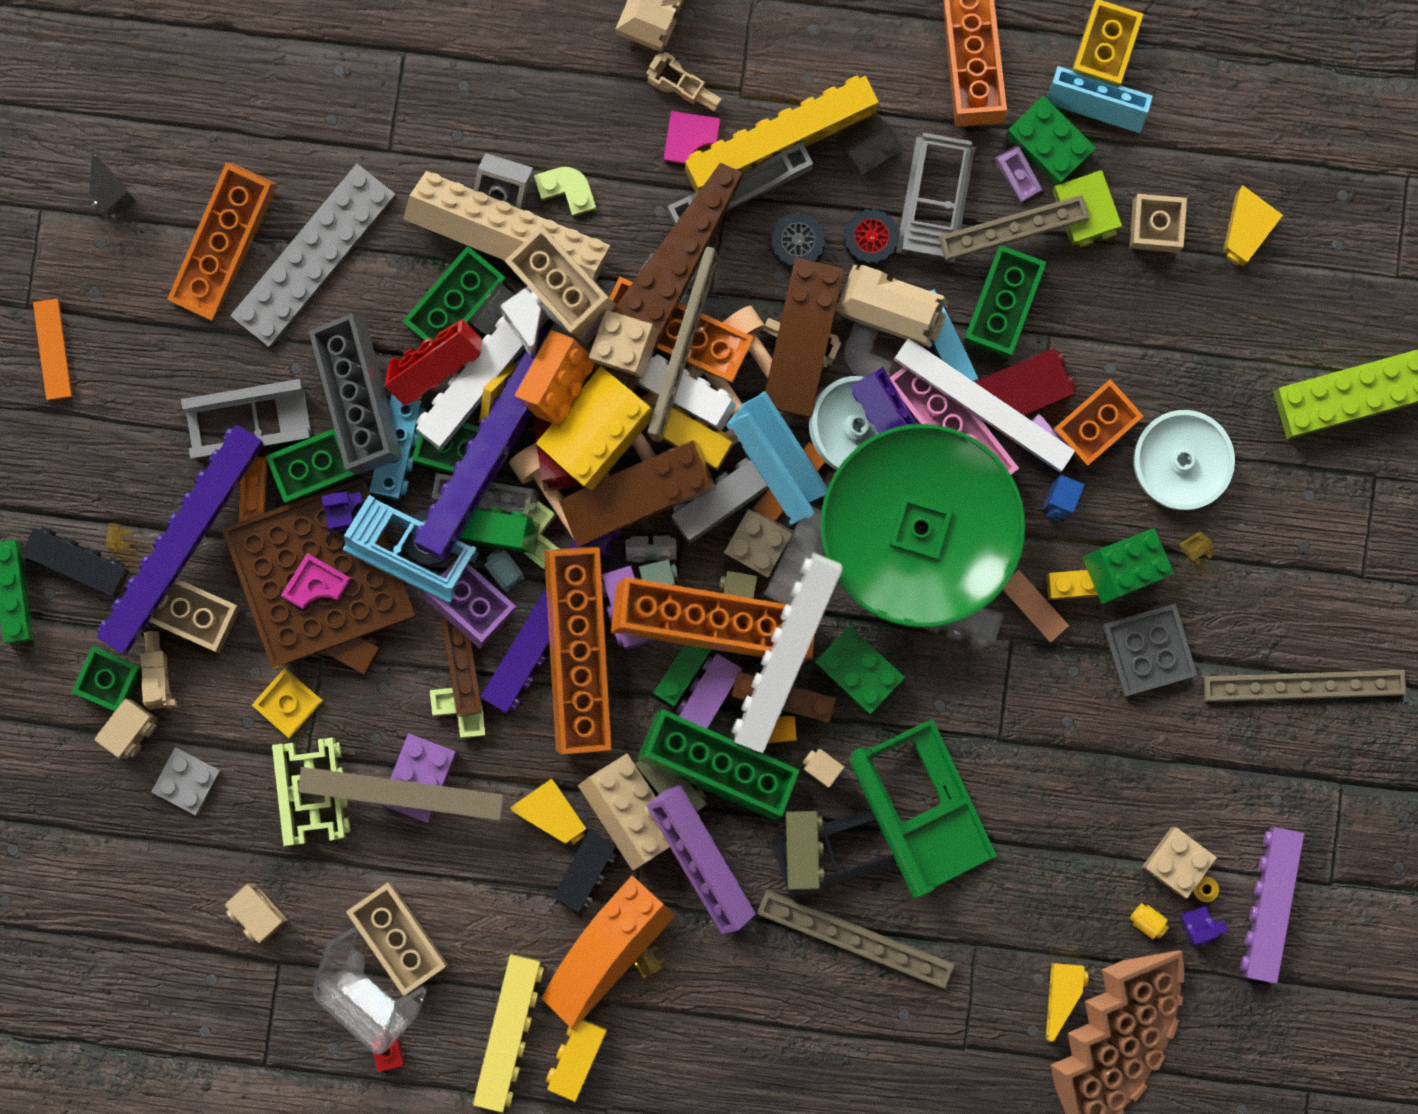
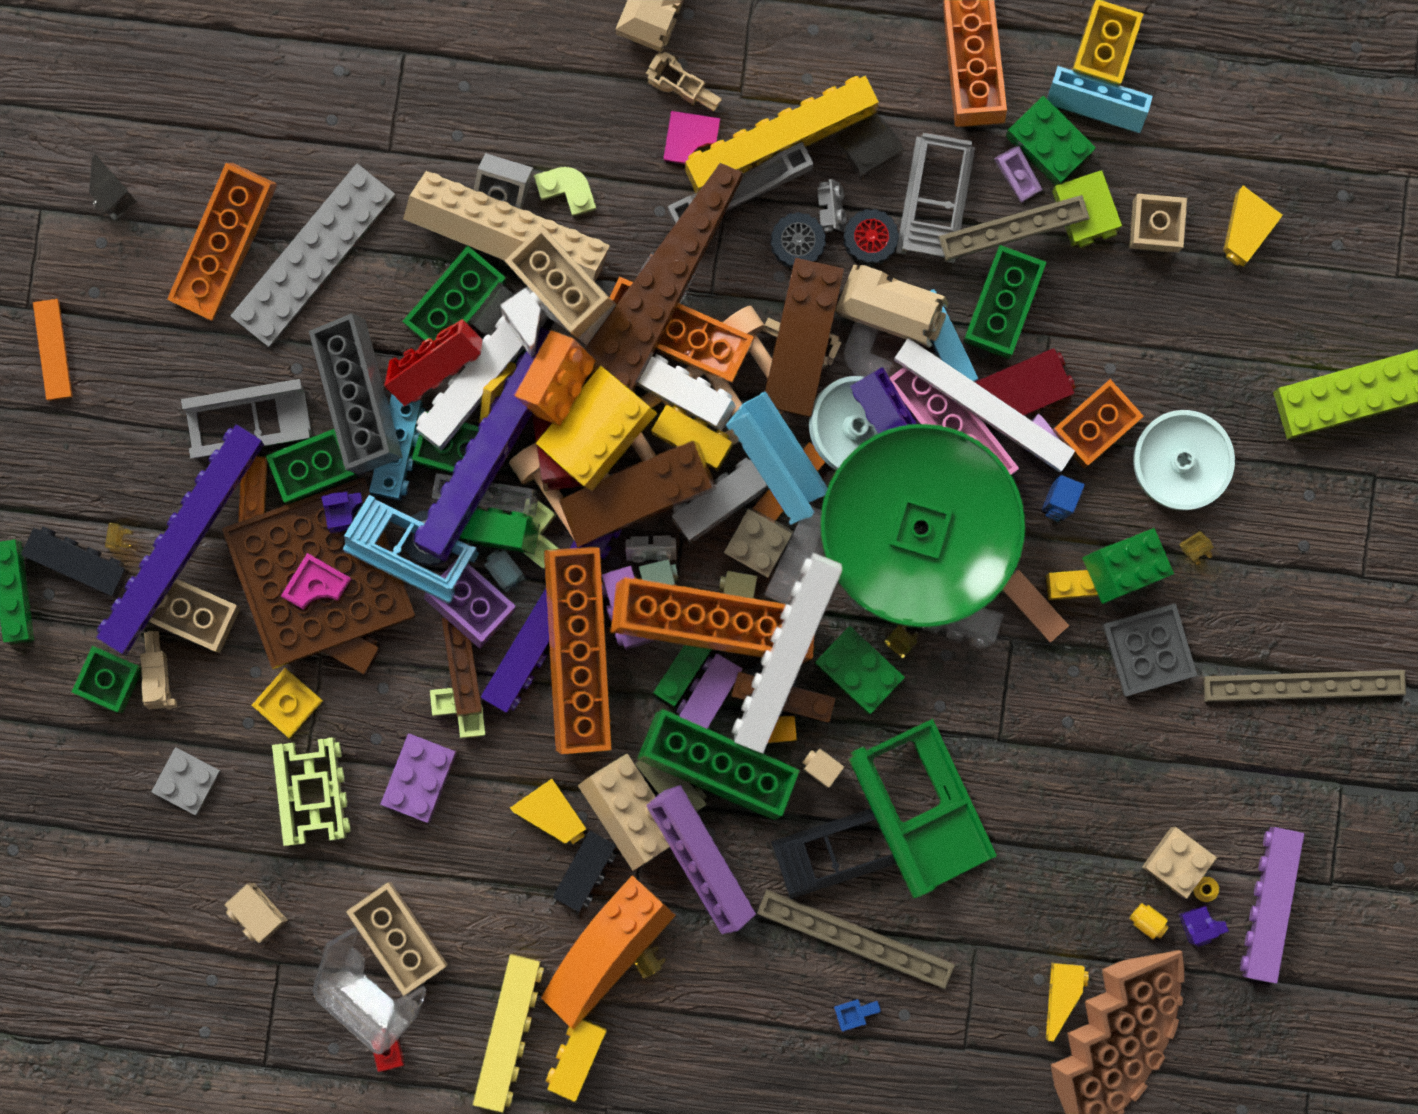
tan brick [94,699,158,759] -> none
dark tan tile [298,767,504,820] -> none
tan brick [589,310,659,378] -> none
dark tan tile [648,246,719,442] -> none
olive brick [785,811,824,889] -> none
none -> light grey hinge [817,179,846,233]
none -> blue plate [834,999,881,1031]
none -> clear yellow tile [884,625,918,658]

